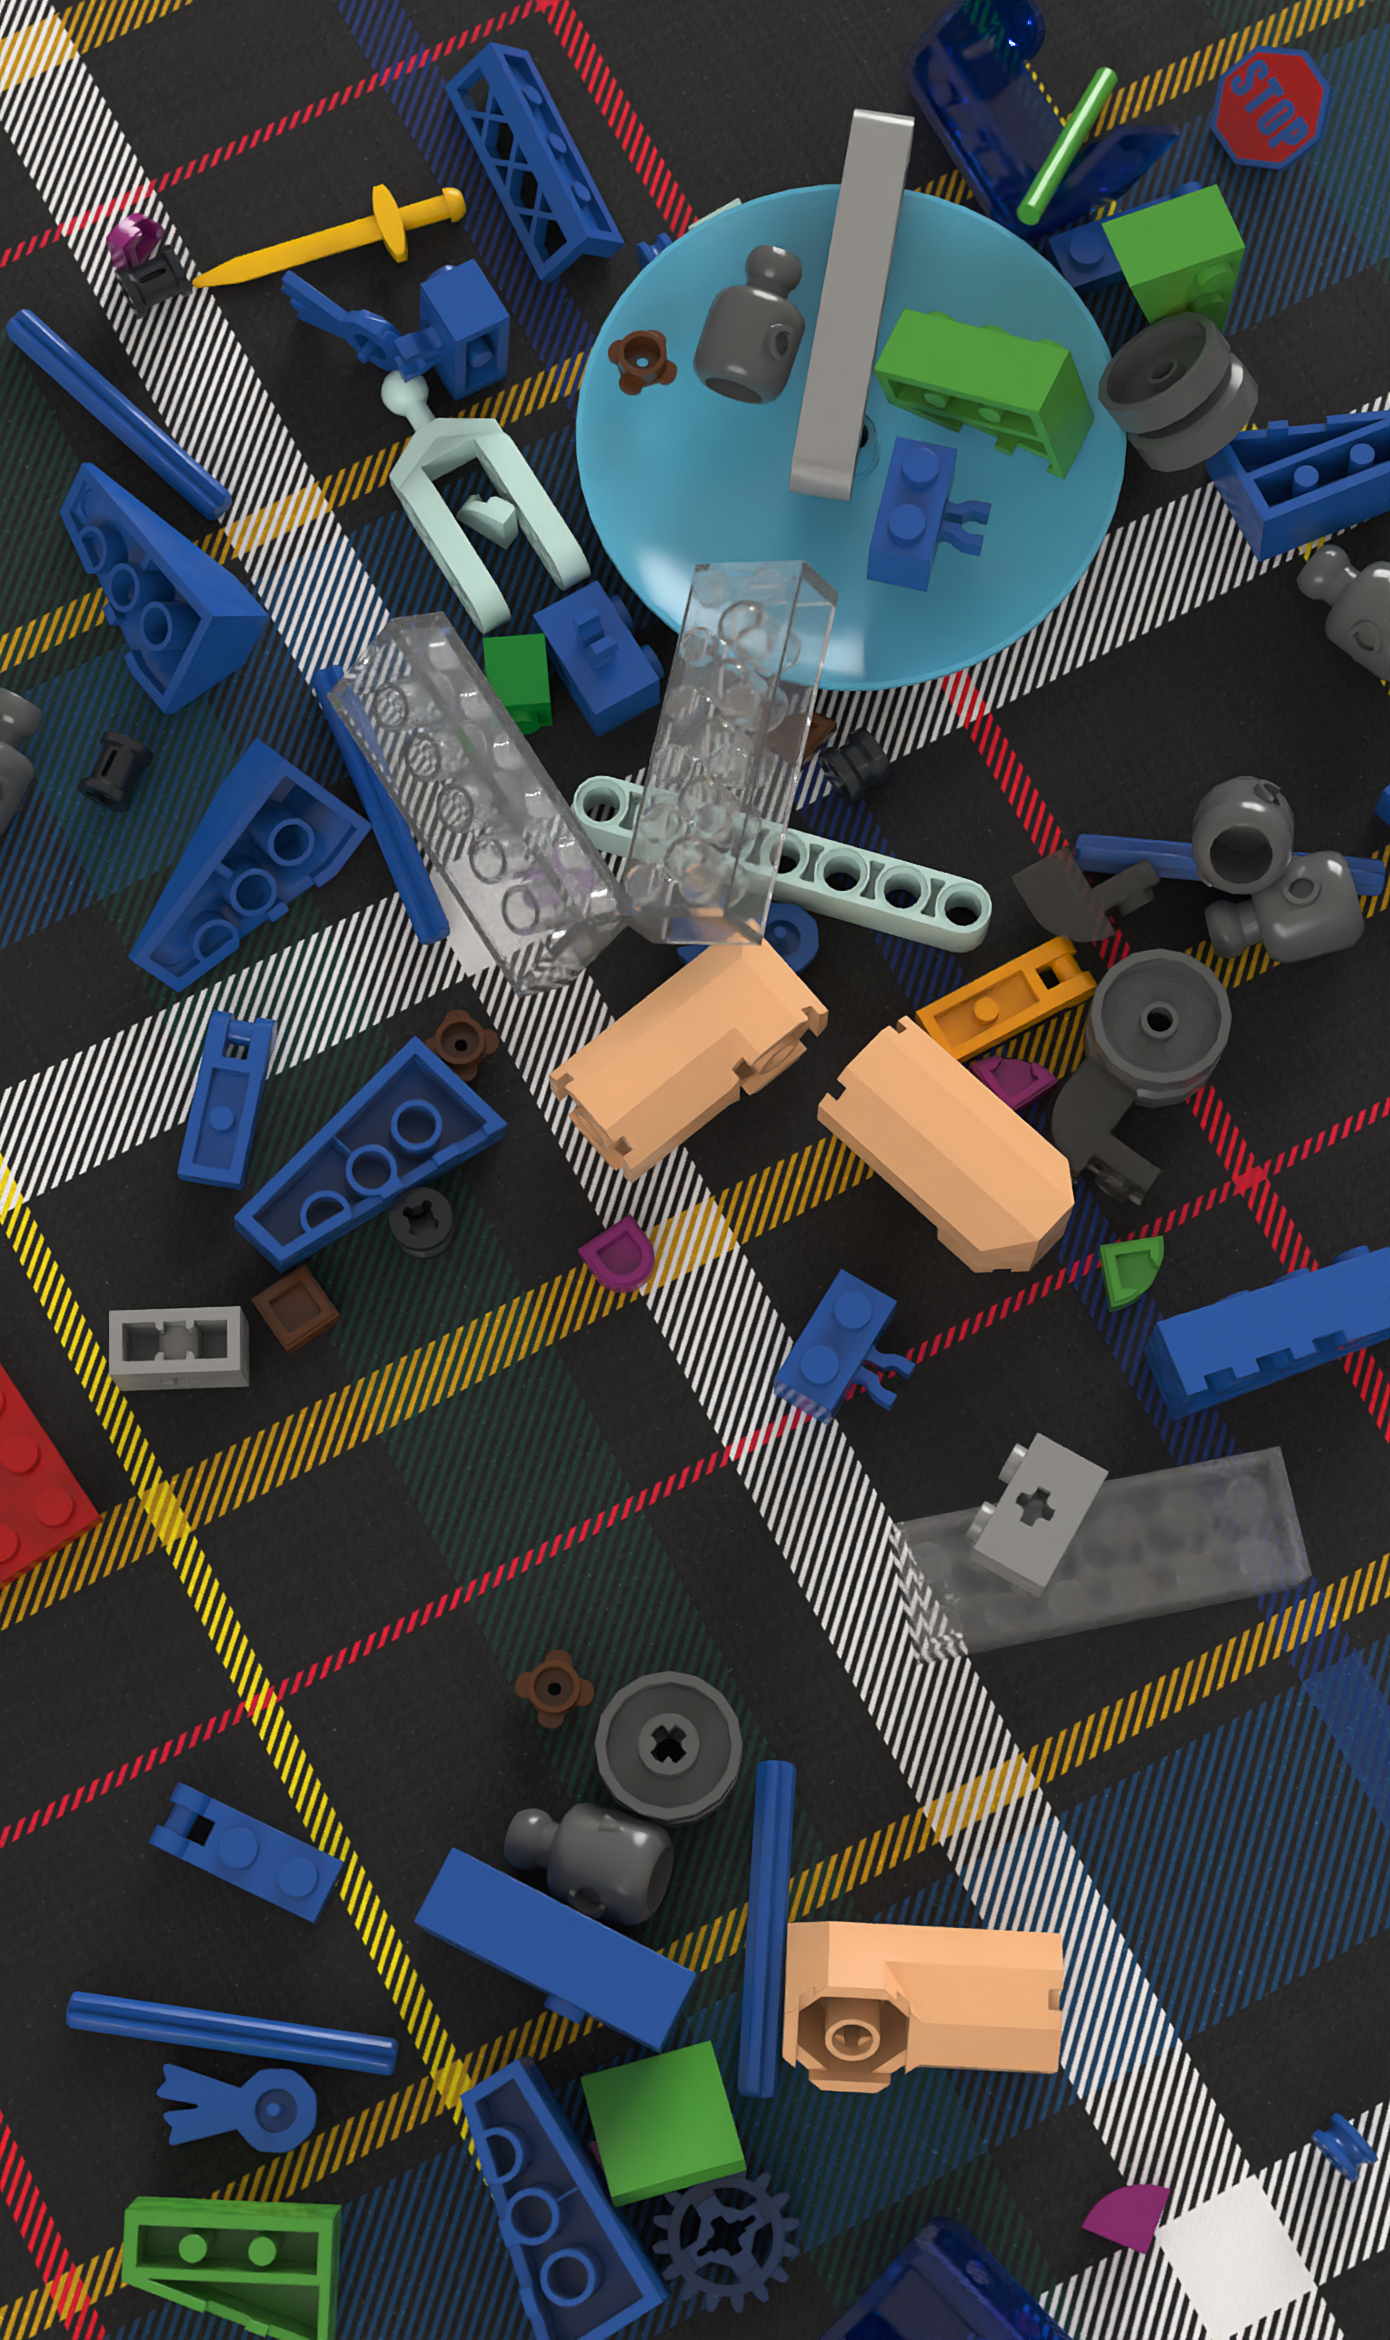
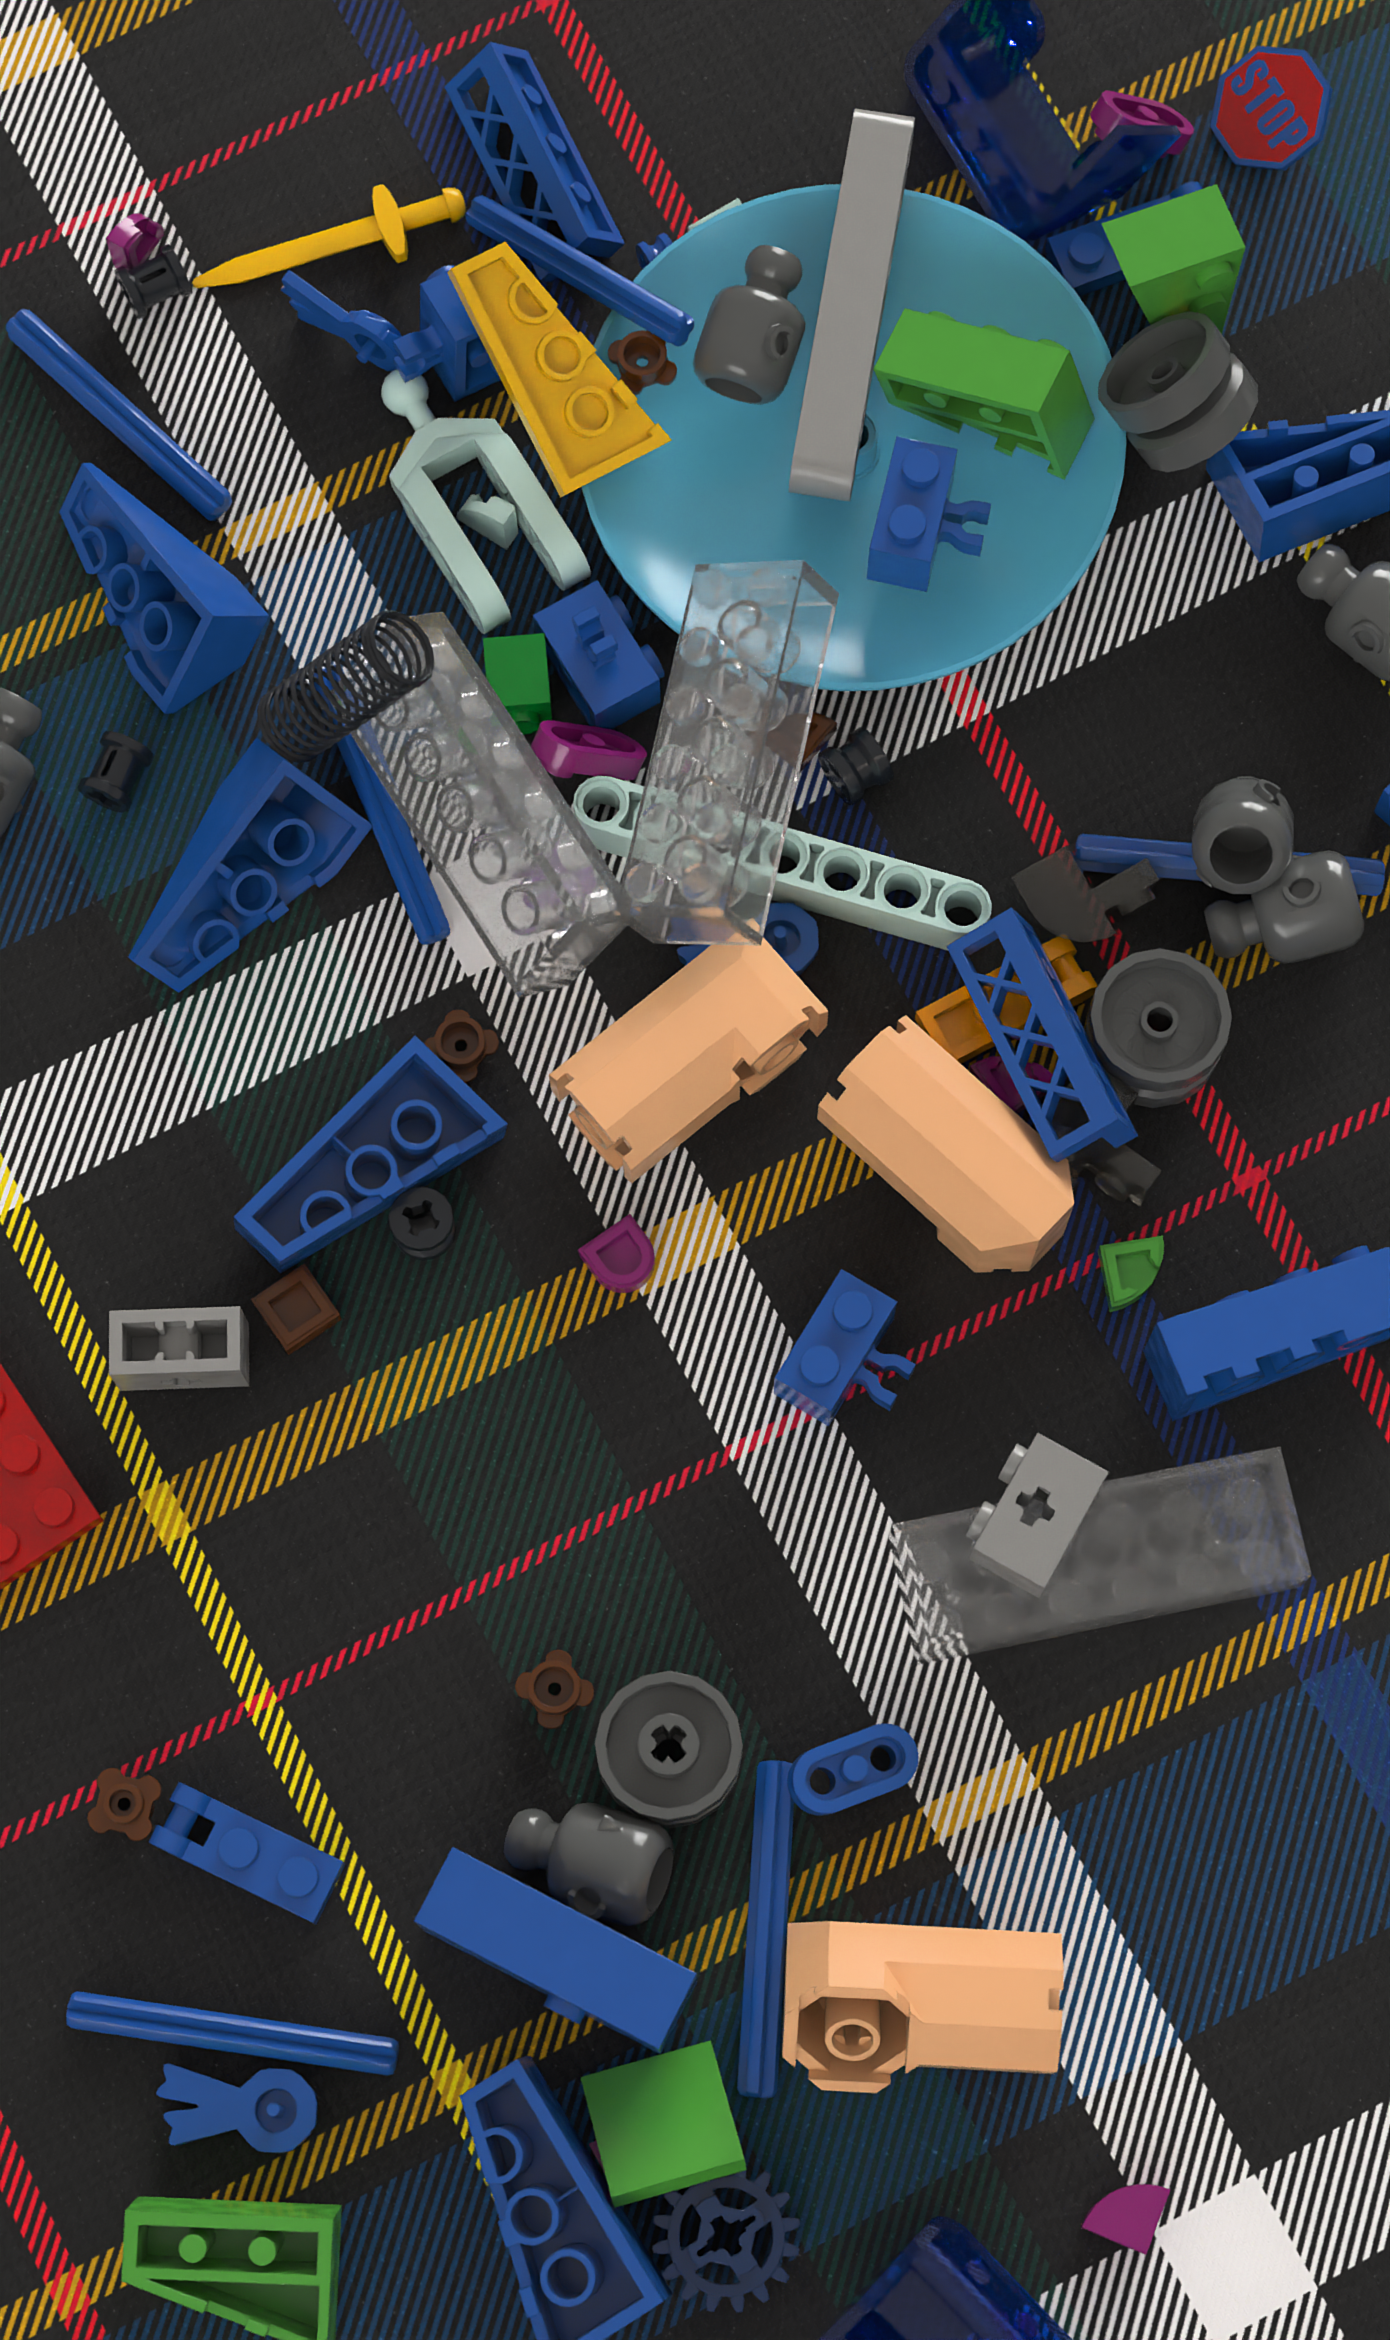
blue plate [177,1010,278,1191] -> none
bright green bar [1017,67,1118,225] -> none
blue bush [1311,2113,1378,2183] -> none
none -> reddish brown plate [88,1768,162,1841]
none -> black piece [257,610,435,763]
none -> yellow wing [447,242,672,498]
none -> blue axle [465,195,694,346]
none -> magenta plate [531,720,647,780]
none -> blue plate [787,1723,919,1816]
none -> blue fence [946,907,1138,1163]
none -> magenta plate [1090,90,1194,158]

